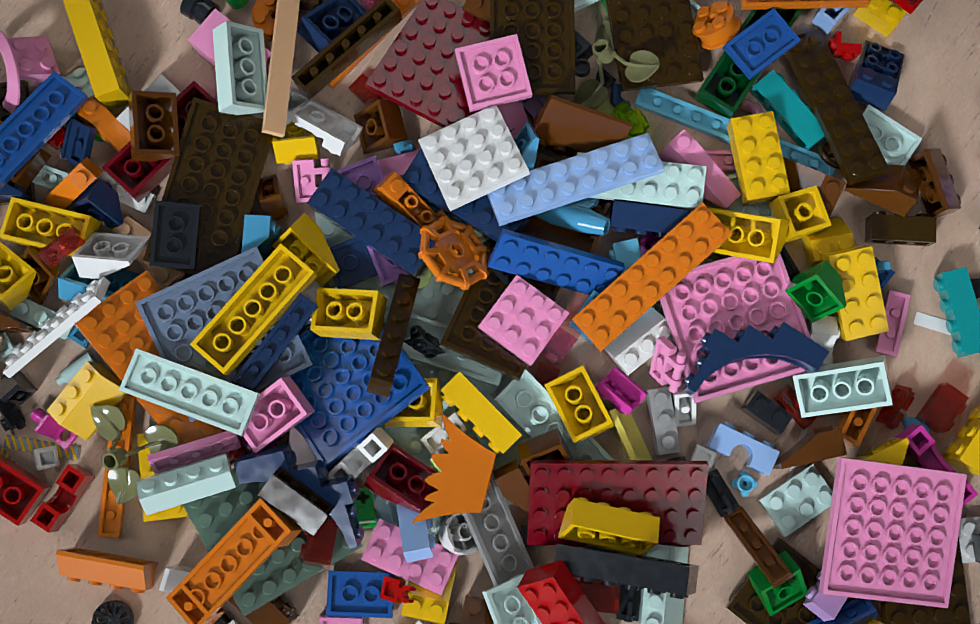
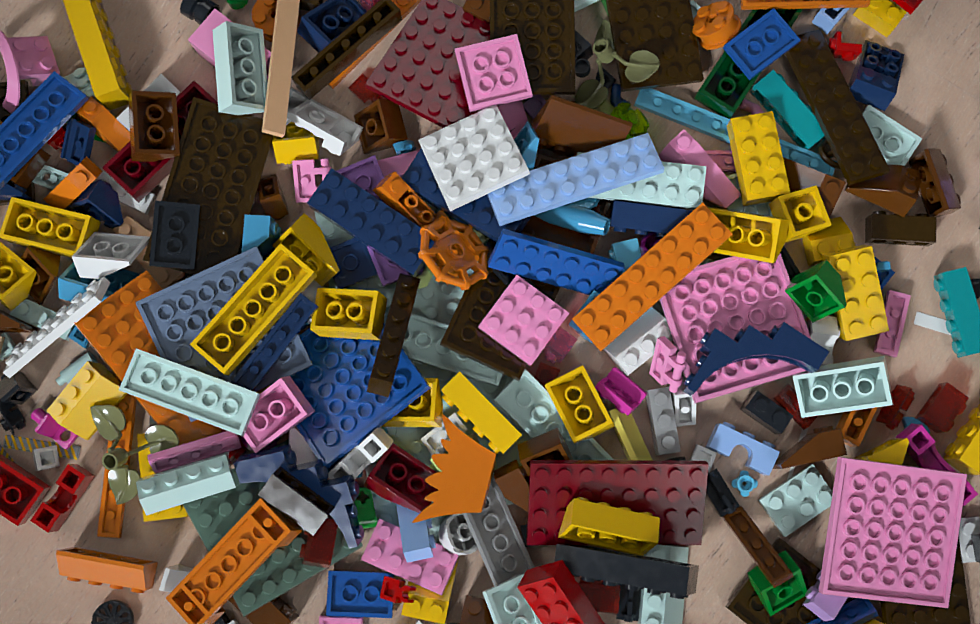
clear red hinge [36,227,85,268] -> none
black hinge [404,325,445,358] -> none

